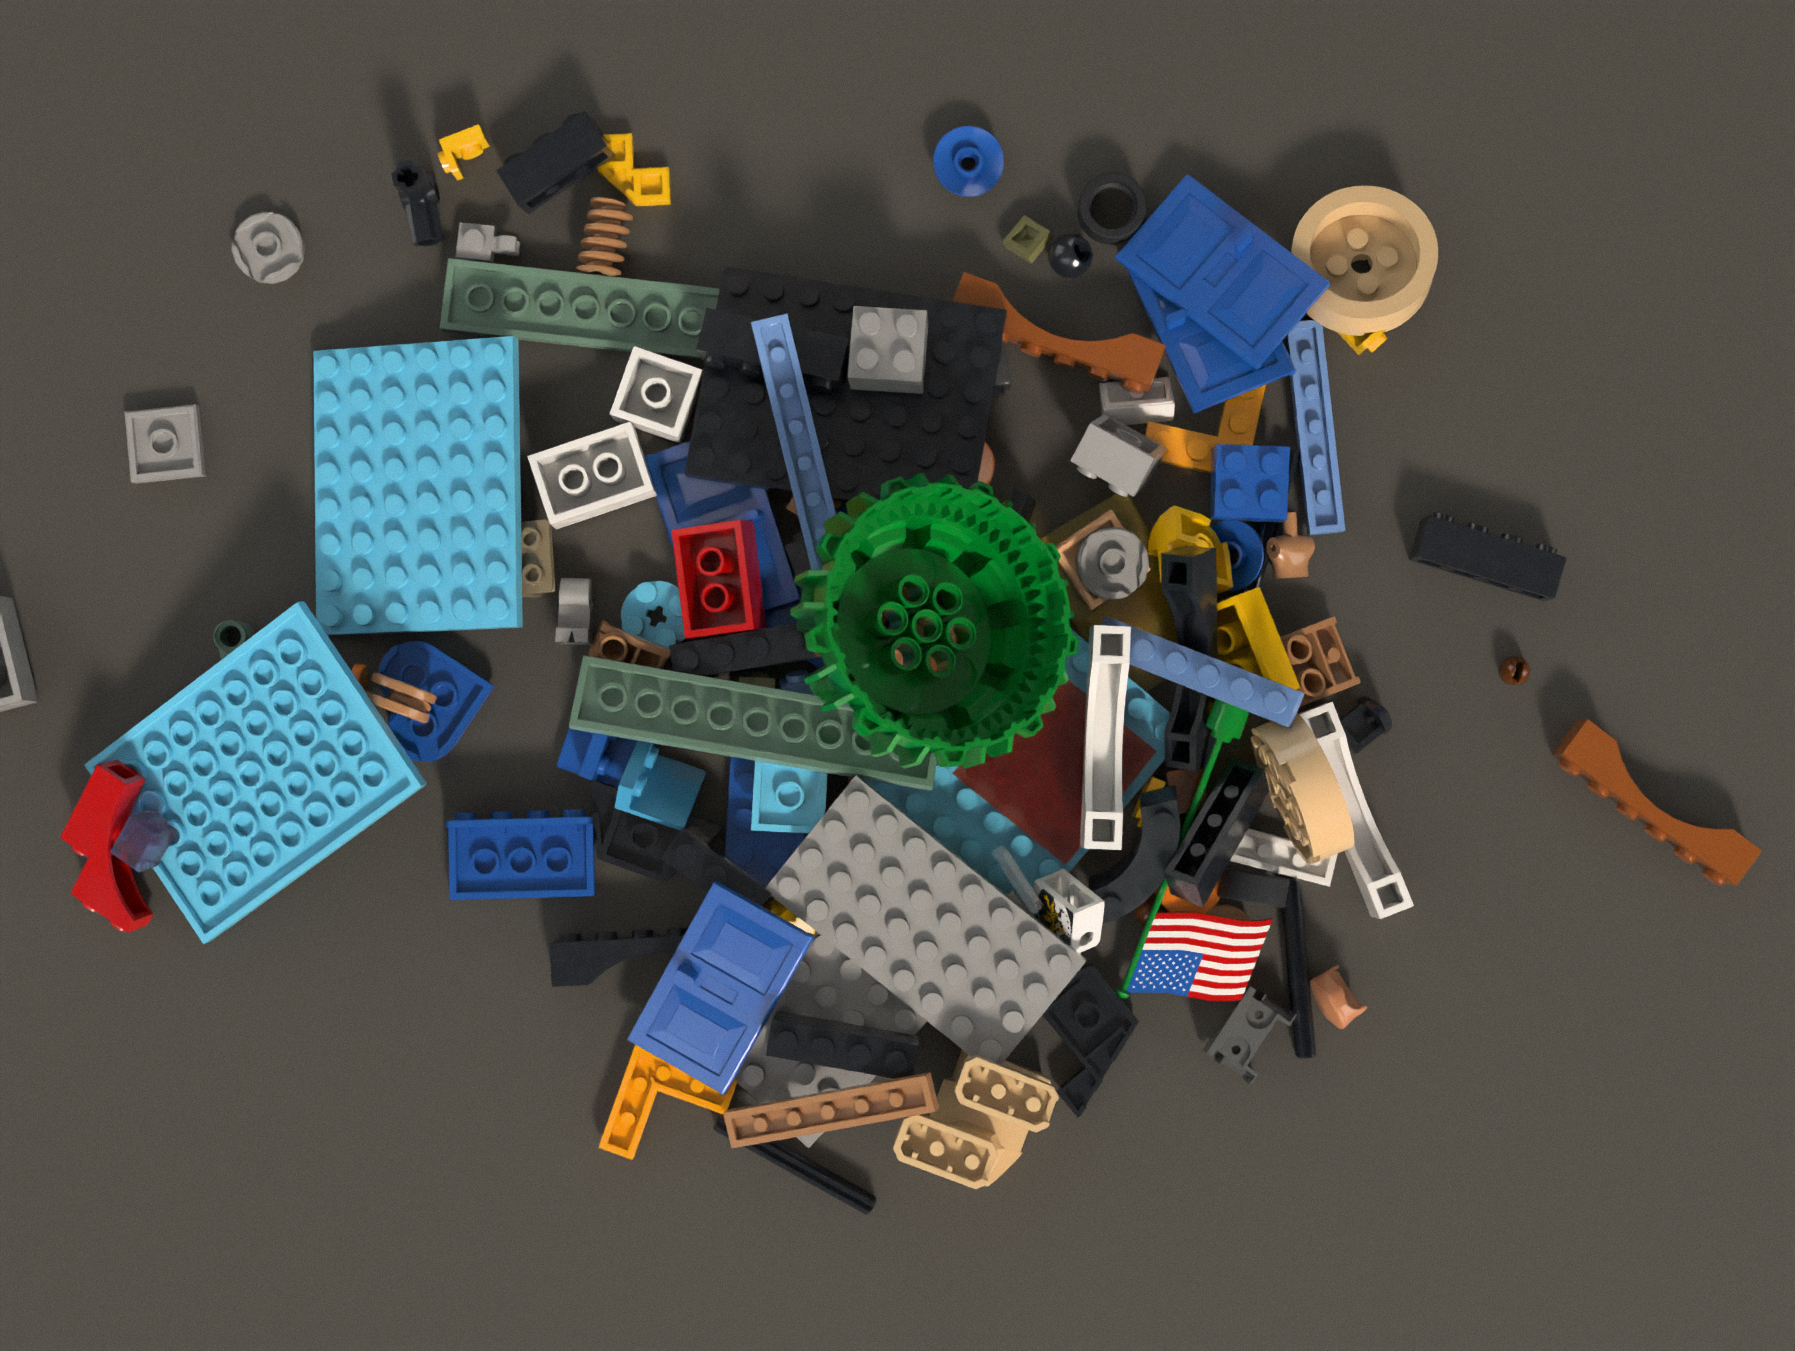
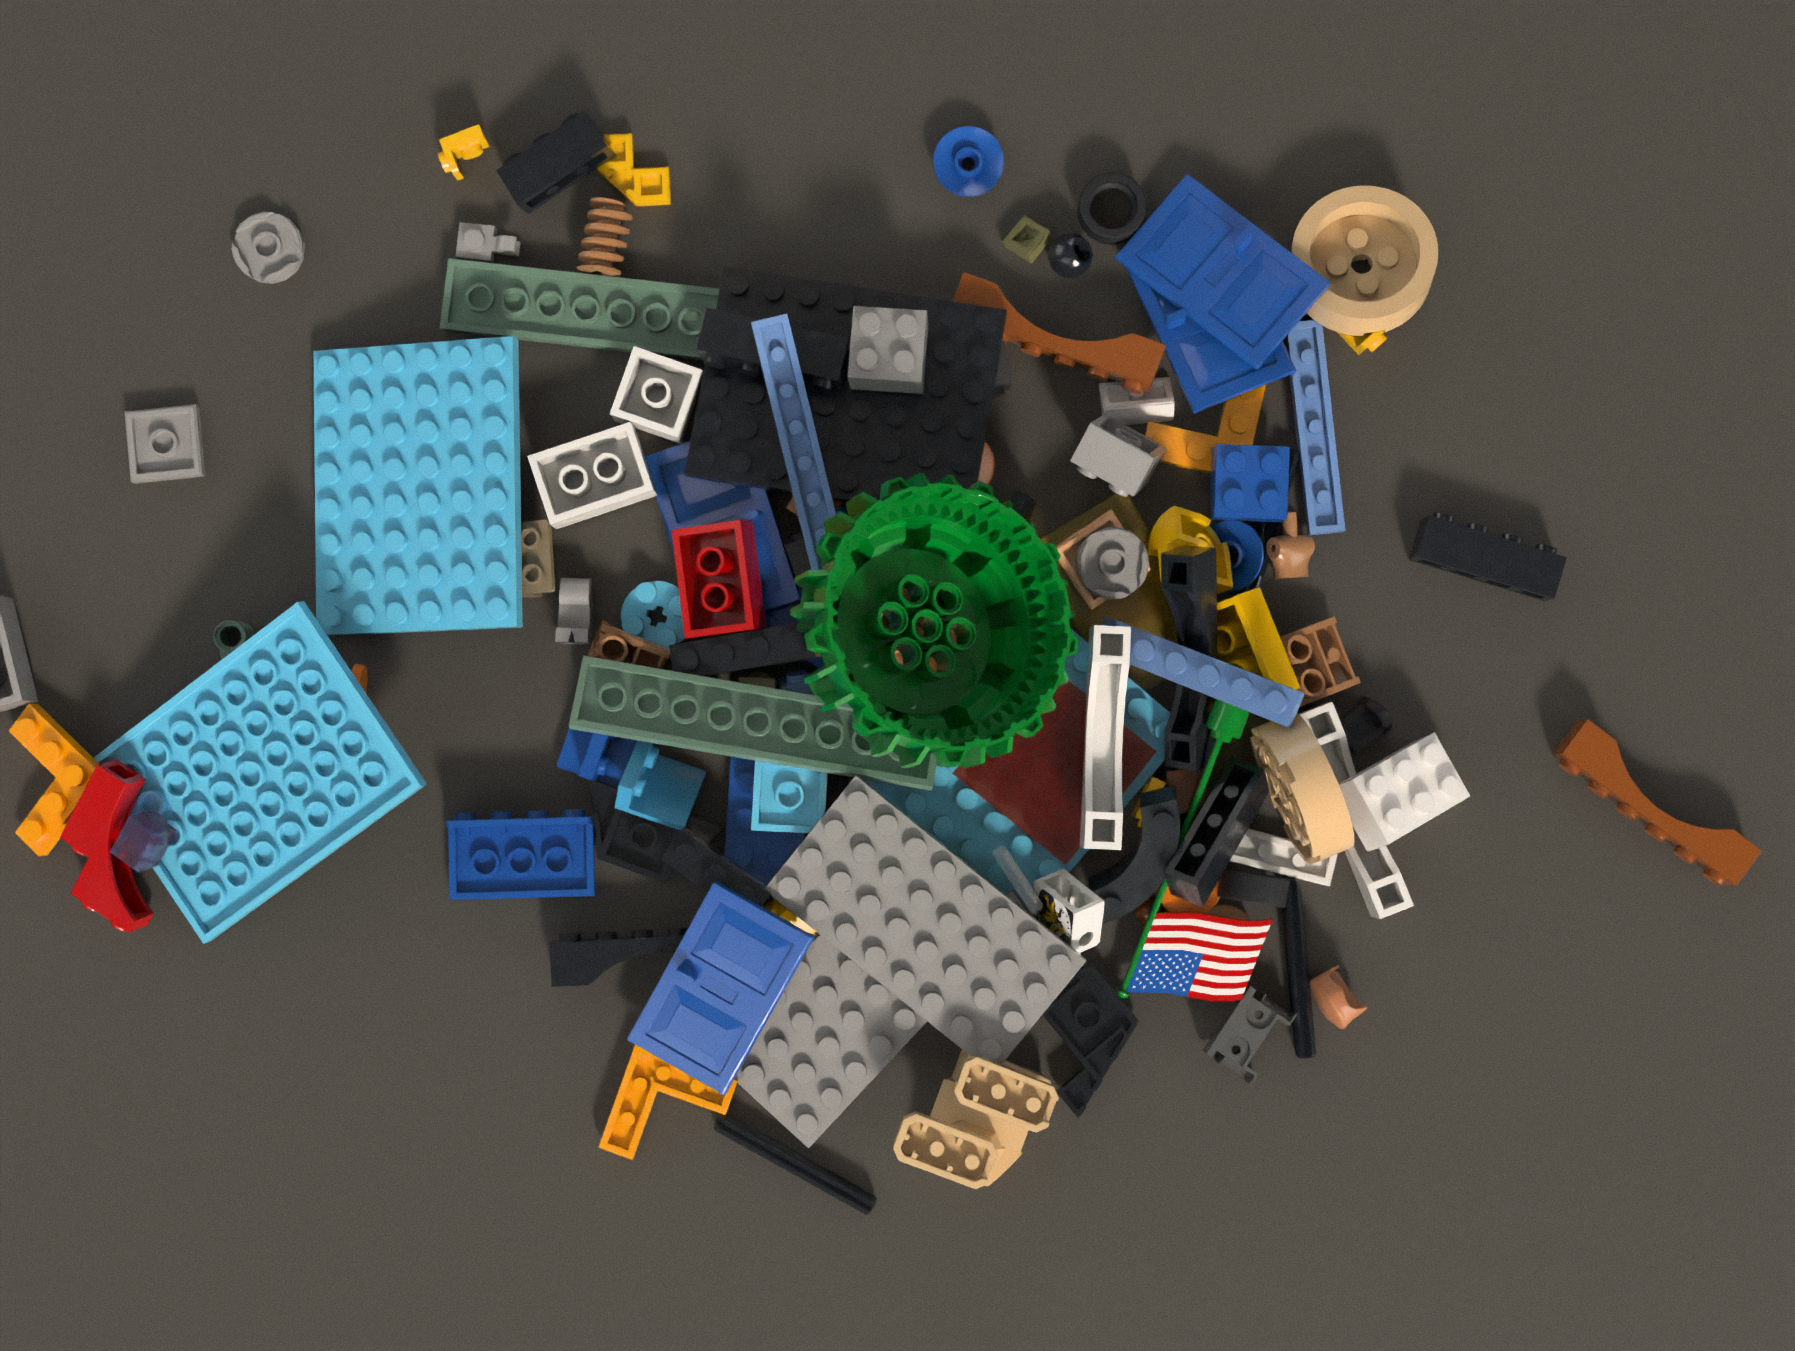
medium nougat head [366,672,437,723] -> none
blue plate [378,641,495,762] -> none
black piece [391,160,444,247] -> none
medium nougat plate [723,1072,939,1149] -> none
black brick [766,1011,920,1079] -> none
reddish brown hinge [1498,656,1530,685] -> none
none -> light orange plate [9,703,99,856]
none -> white brick [1339,732,1470,852]

